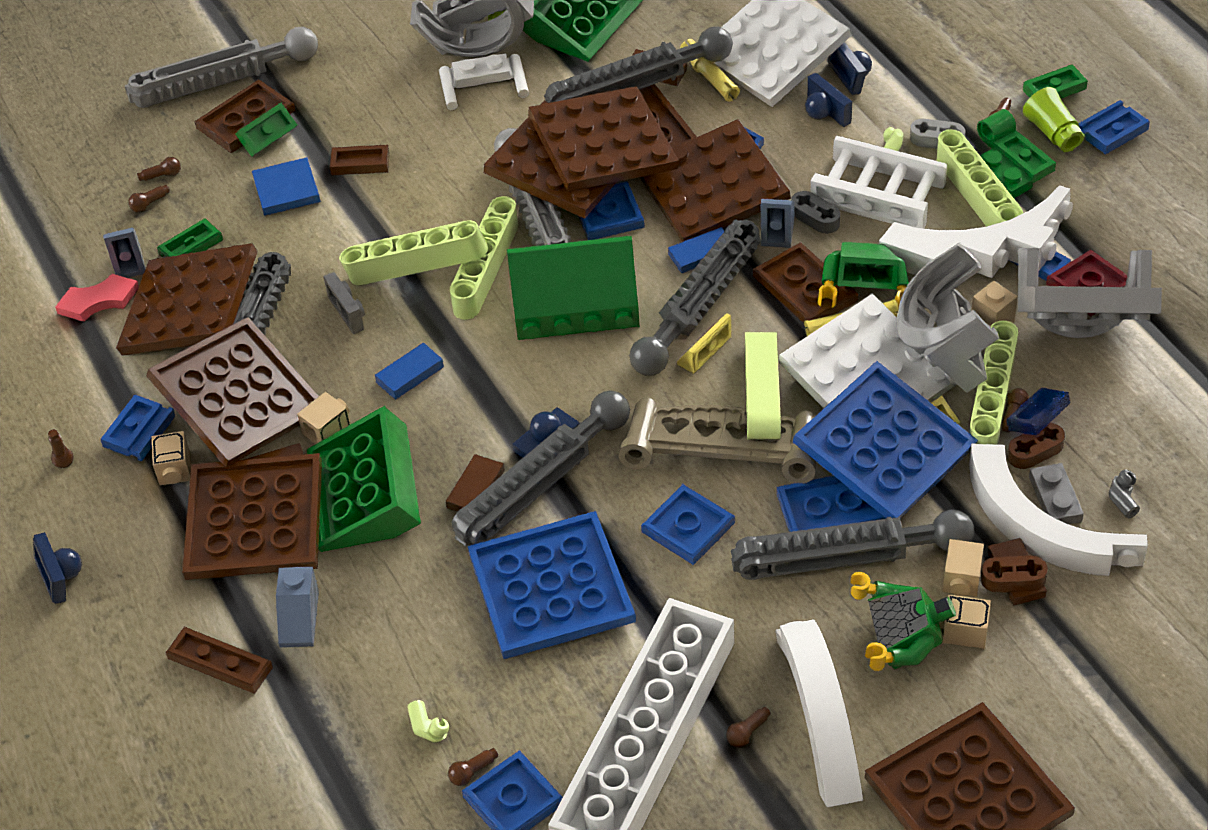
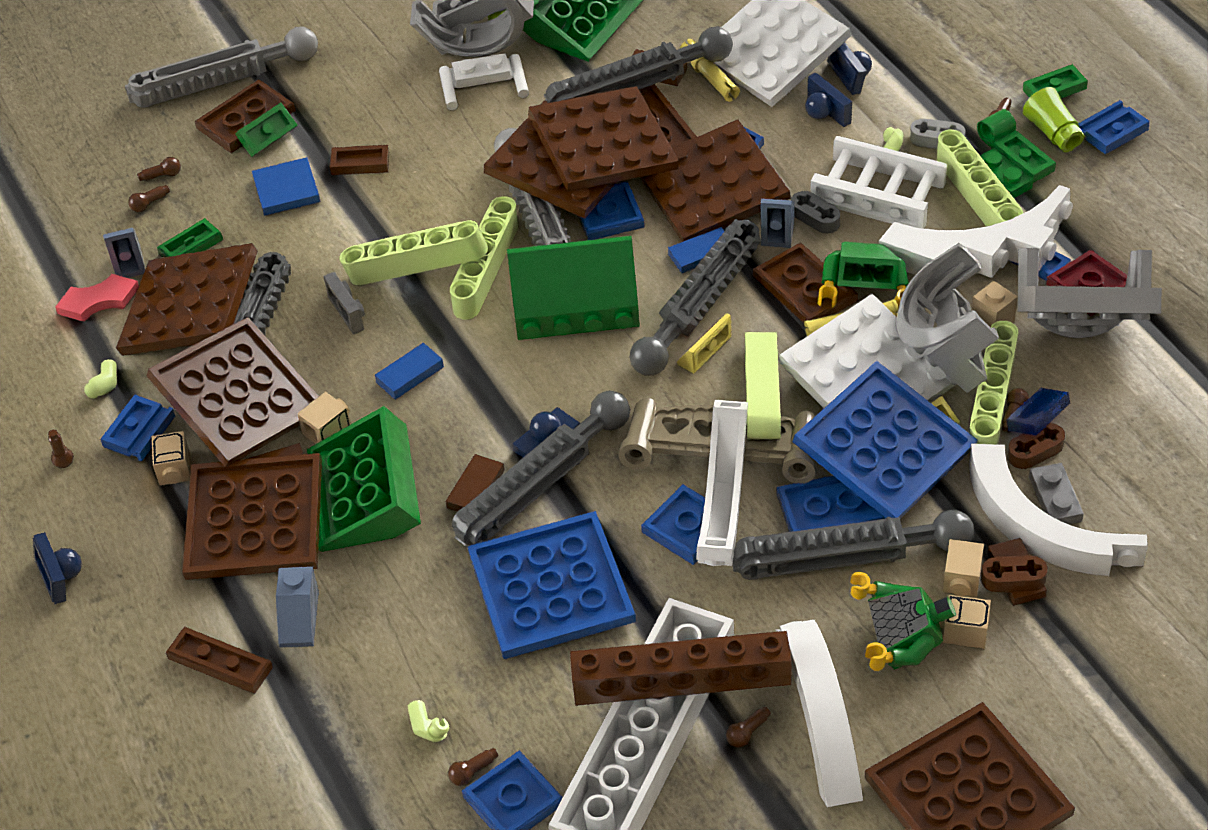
dark grey arm [1109,470,1140,519] -> none
none -> yellowish green arm [84,359,117,399]
none -> reddish brown brick [570,631,792,706]
none -> white arch [696,400,748,566]

